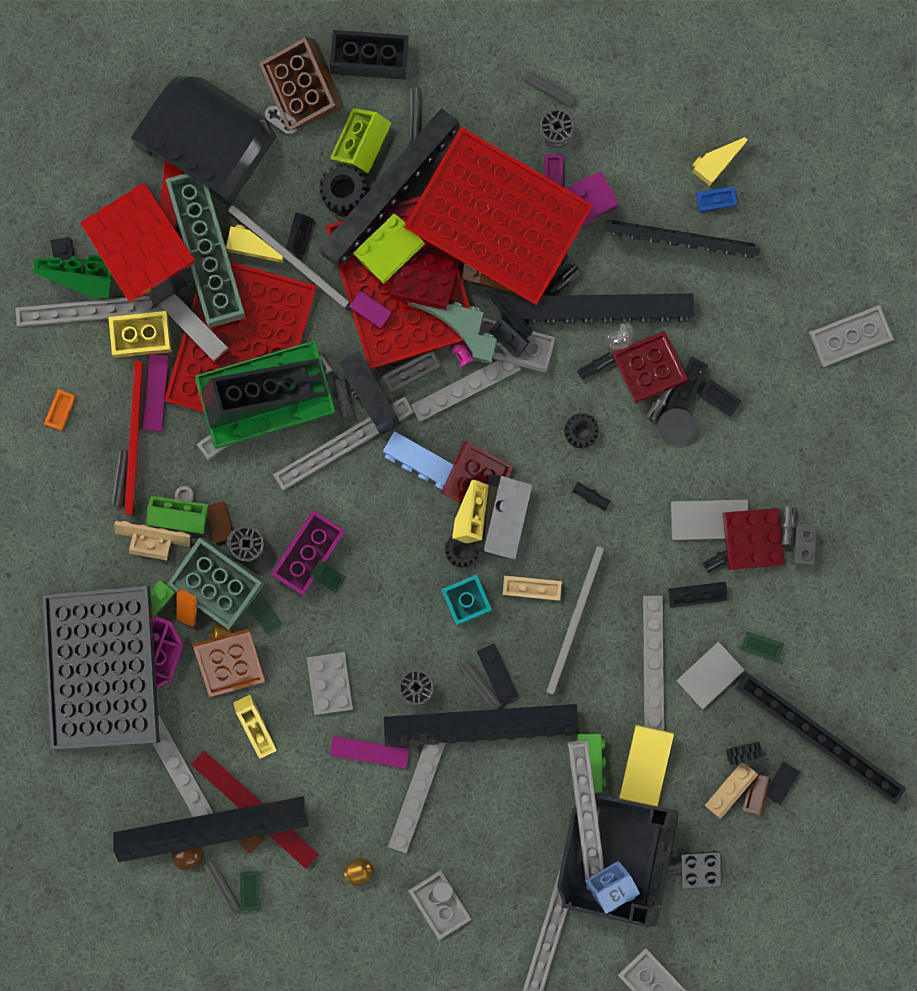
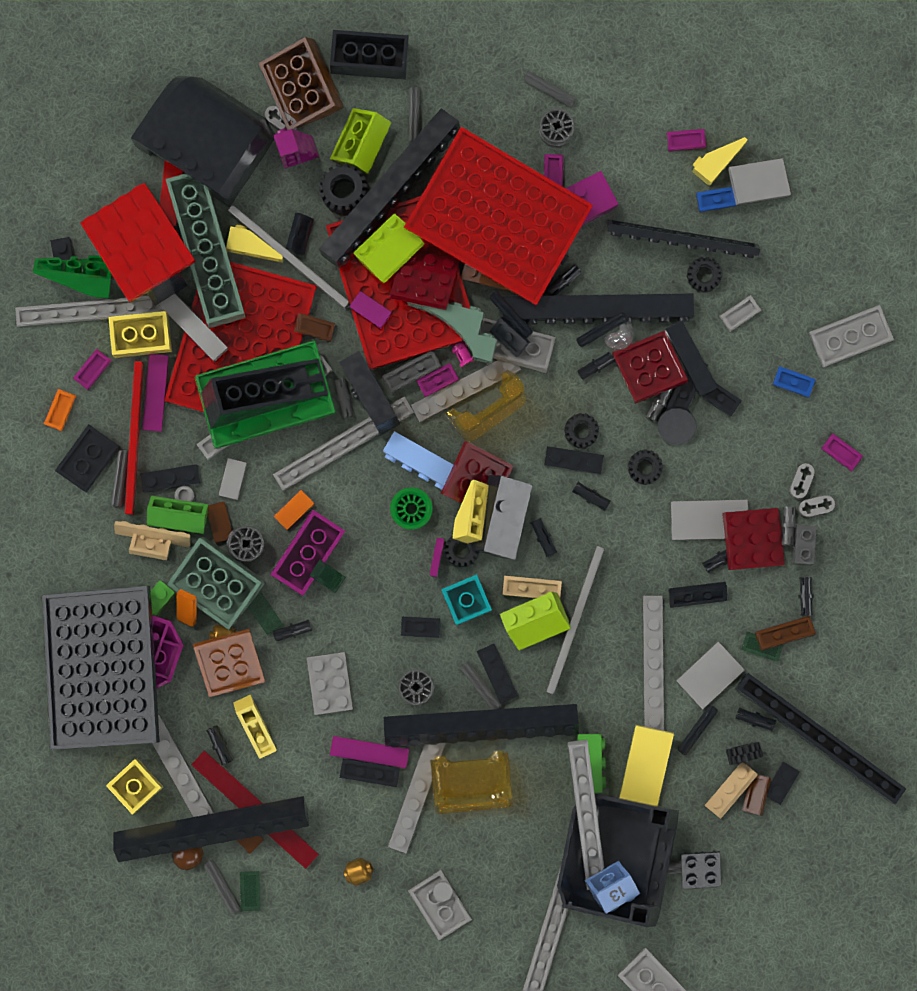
none -> black tile [55,424,120,493]
none -> magenta tile [73,348,112,390]
none -> light yellow brick [106,758,163,814]
none -> black plate [140,464,200,493]
none -> black pin [206,725,233,766]
none -> light grey tile [219,458,247,500]
none -> magenta wedge [273,128,319,169]
none -> black axle [273,619,312,641]
none -> orange tile [274,490,315,530]
none -> reddish brown tile [294,313,335,342]
none -> black plate [339,758,400,787]
none -> green wheel [390,487,432,530]
none -> black plate [401,616,440,638]
none -> magenta plate [416,363,459,397]
none -> magenta tile [429,538,444,578]
none -> clear yellow windscreen [430,751,513,814]
none -> clear yellow windscreen [446,370,526,441]
none -> lime slope [500,592,572,651]
none -> black pin [530,518,557,557]
none -> black plate [544,446,604,474]
none -> black axle [576,312,628,347]
none -> black tyre [628,449,663,485]
none -> black tile [665,321,718,397]
none -> magenta tile [666,129,706,152]
none -> black axle [677,705,718,755]
none -> black tyre [687,257,722,293]
none -> light grey tile [719,295,761,332]
none -> light grey tile [728,158,791,205]
none -> black pin [735,707,776,732]
none -> reddish brown tile [755,616,816,651]
none -> blue plate [772,366,815,398]
none -> light grey beam [789,463,814,499]
none -> light grey beam [798,495,835,517]
none -> black pin [798,577,814,616]
none -> magenta tile [821,433,863,472]

